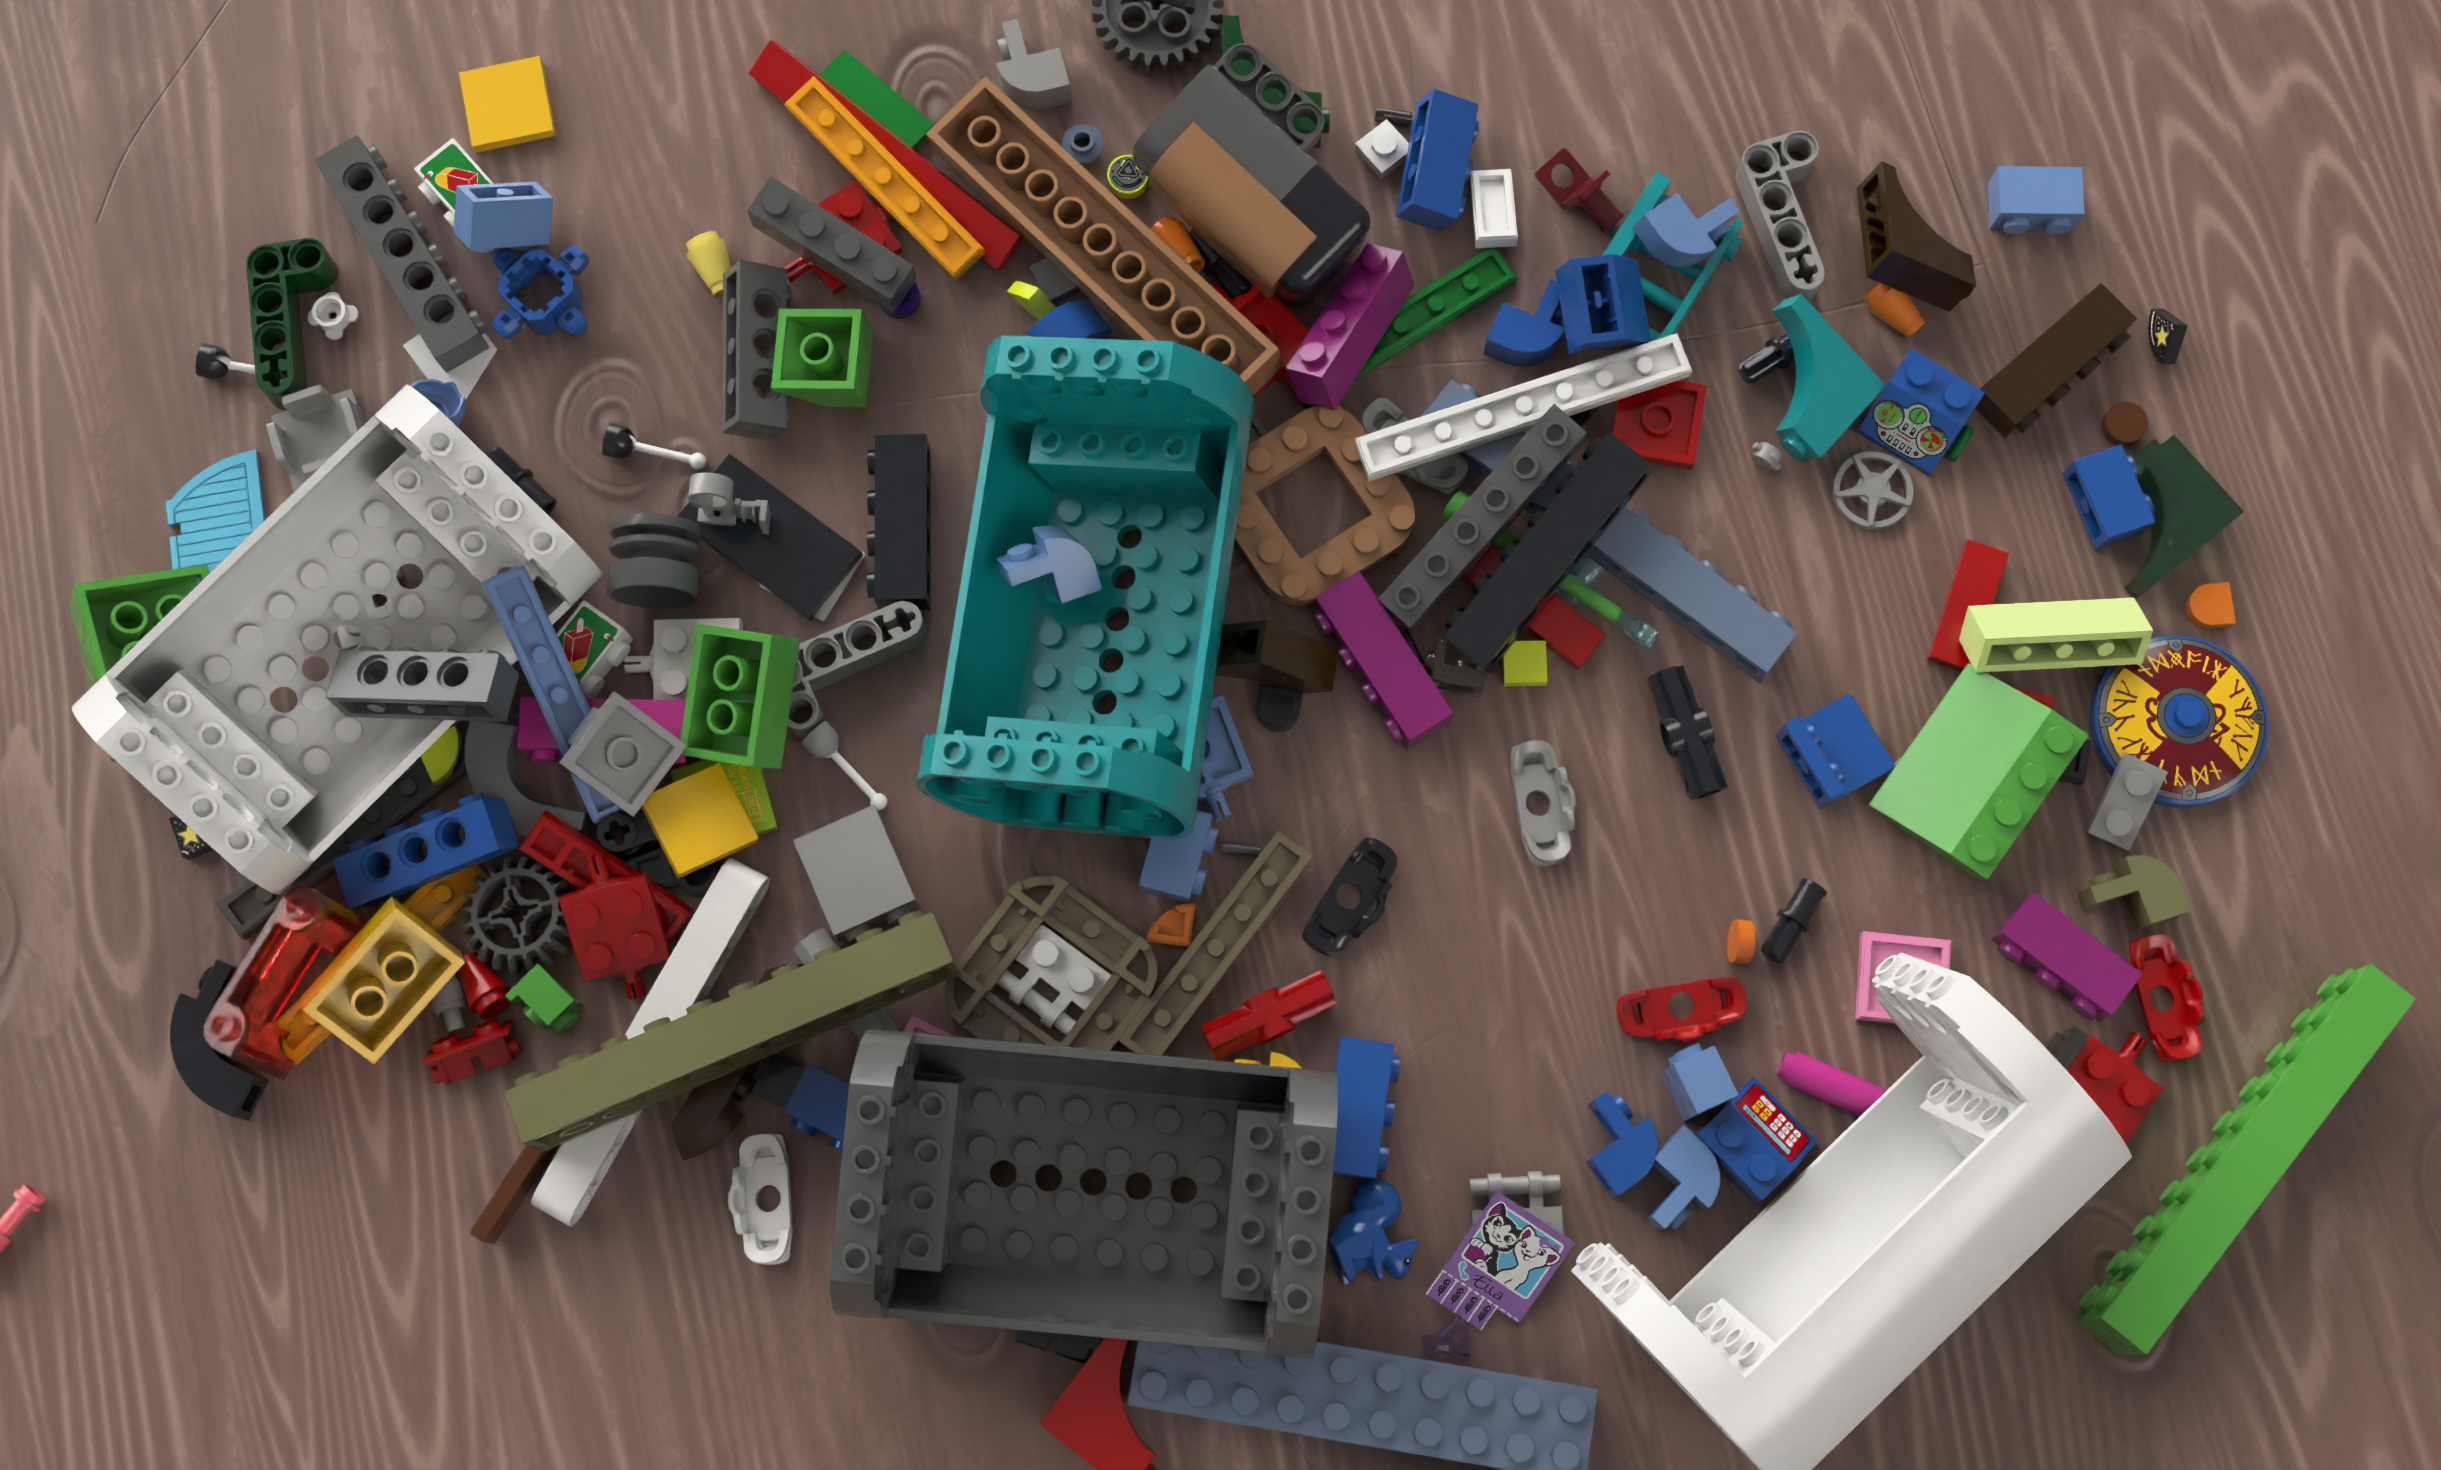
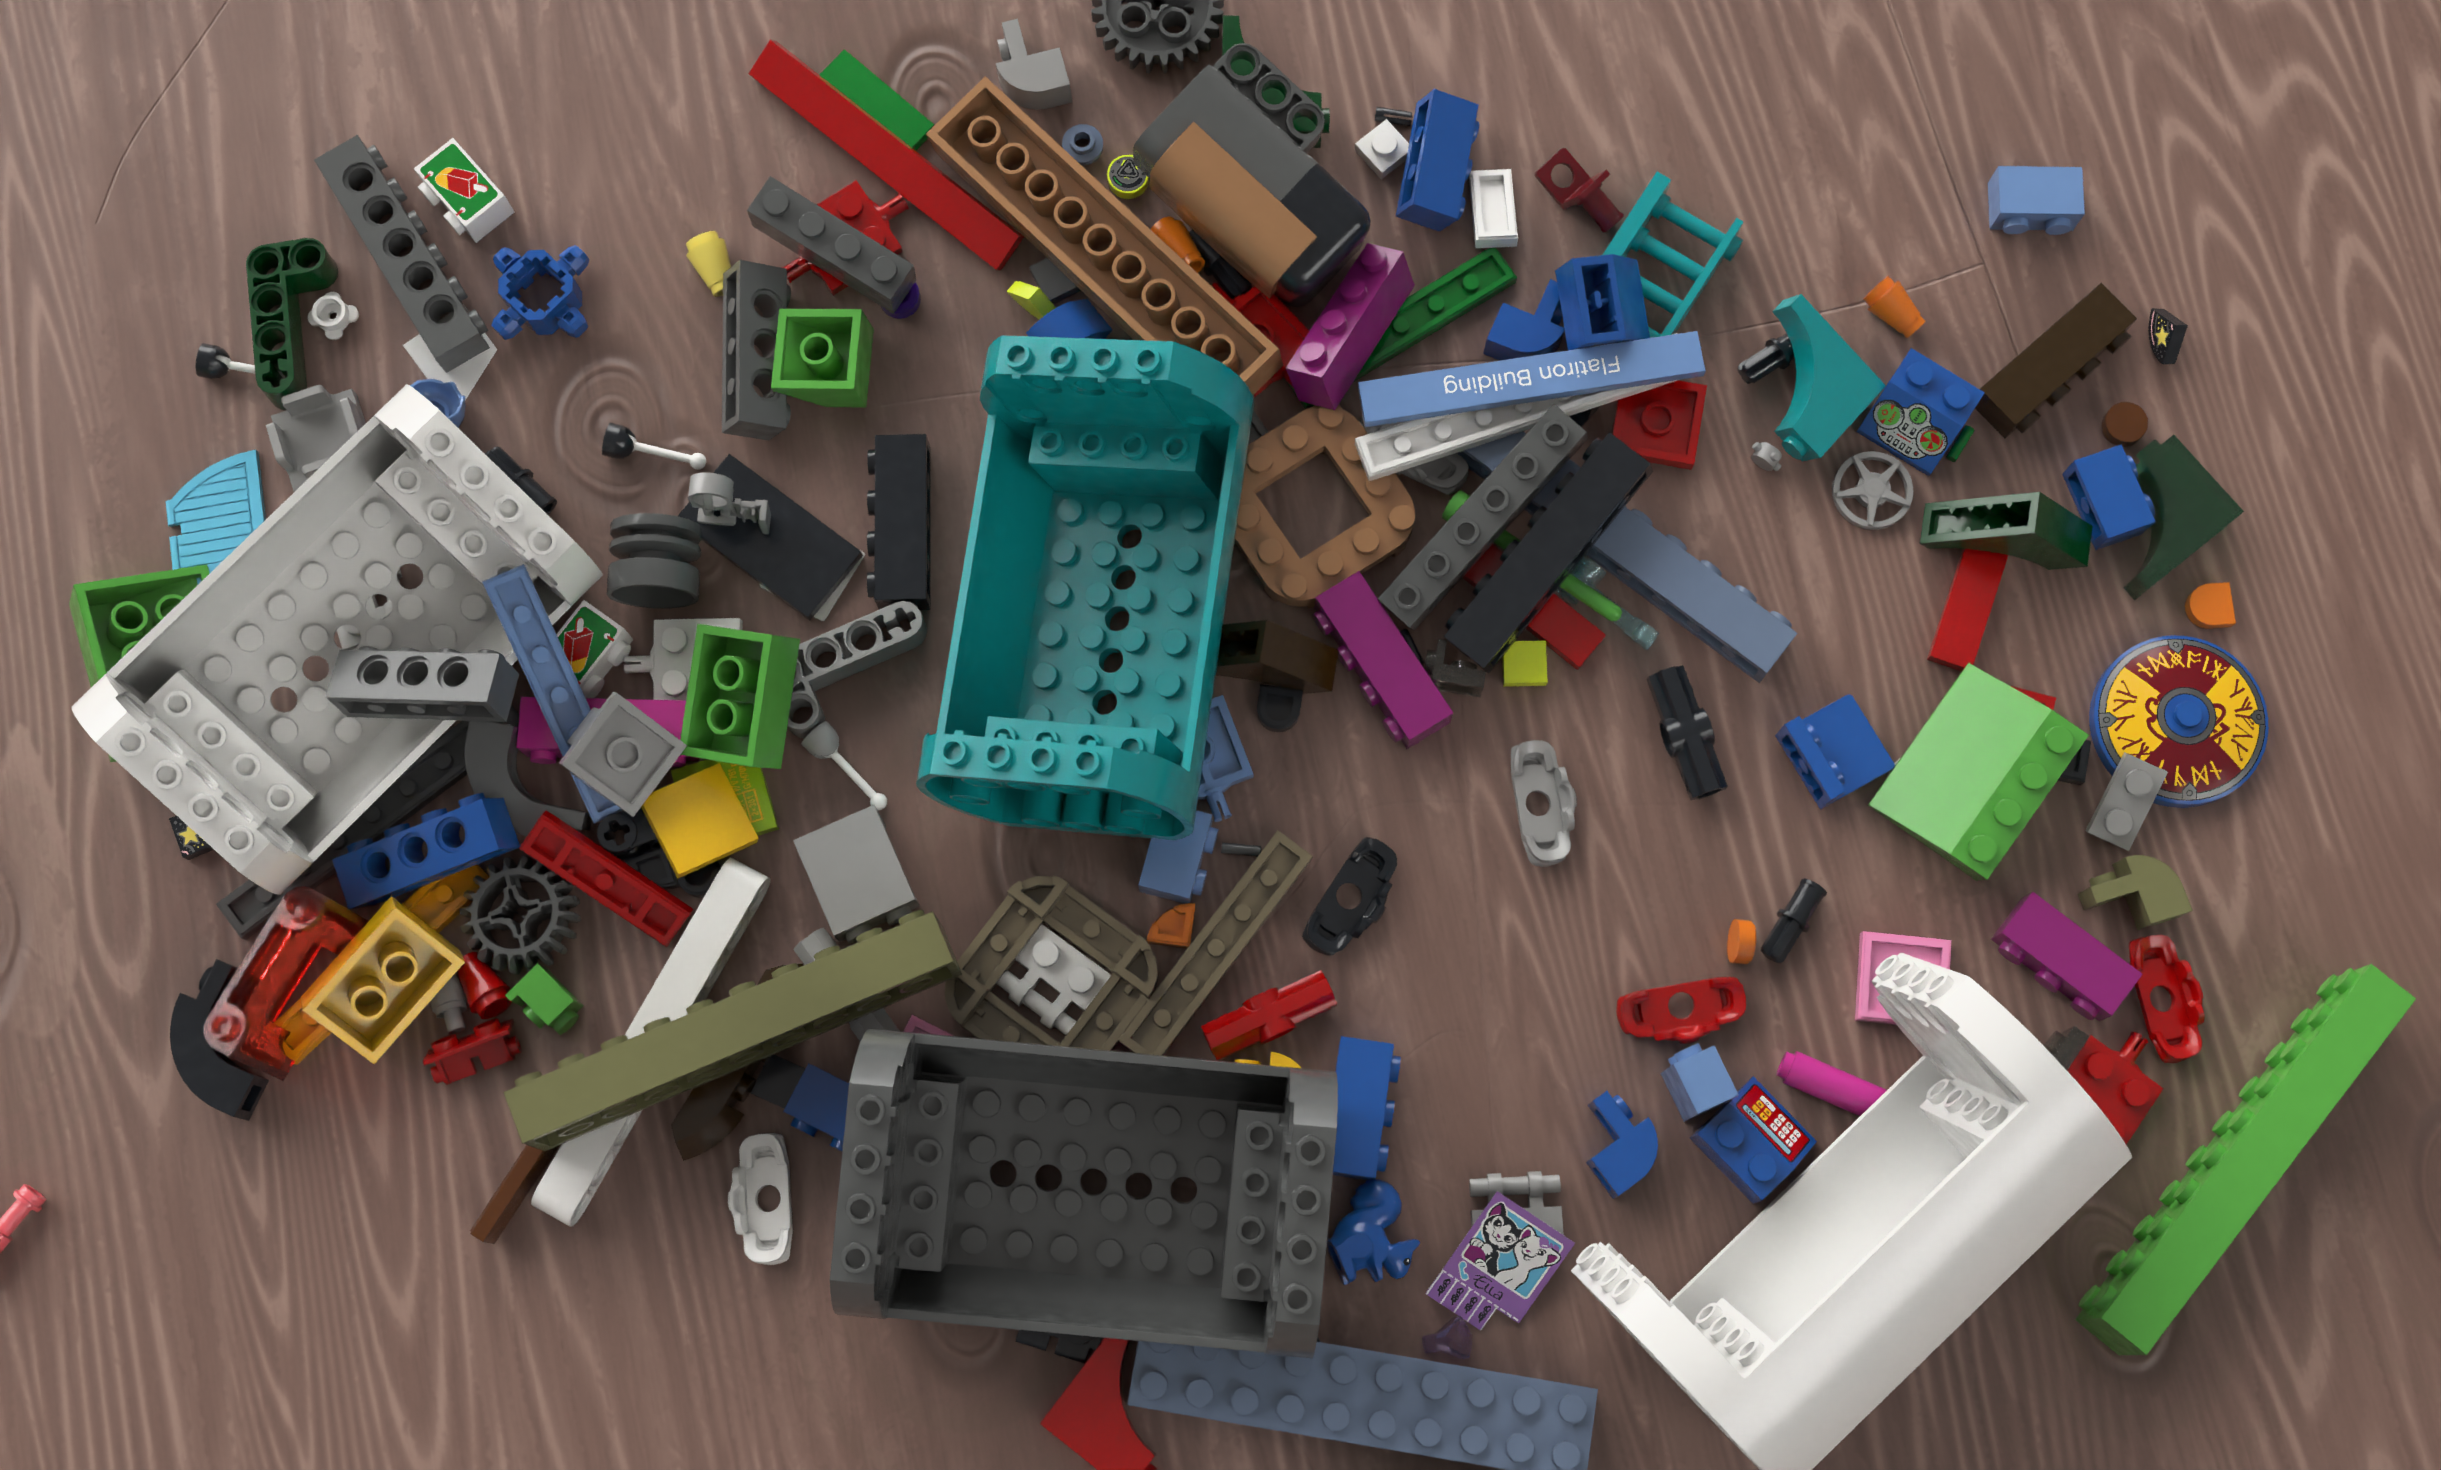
neon yellow tile [420,725,462,786] -> none
medium blue brick [454,181,553,253] -> none
yellow tile [459,56,556,153] -> none
red plate [558,853,672,1000] -> none
light orange tile [784,76,986,281] -> none
medium blue brick [996,526,1102,604] -> none
medium blue brick [1632,192,1740,267] -> none
medium blue brick [1646,1125,1720,1231] -> none
light grey beam [1735,130,1825,302] -> none
dark brown arch [1856,161,1976,312] -> none
yellowish green brick [1959,598,2153,673] -> none
none -> medium blue tile [1358,331,1706,427]
none -> dark green arch [1920,492,2093,570]

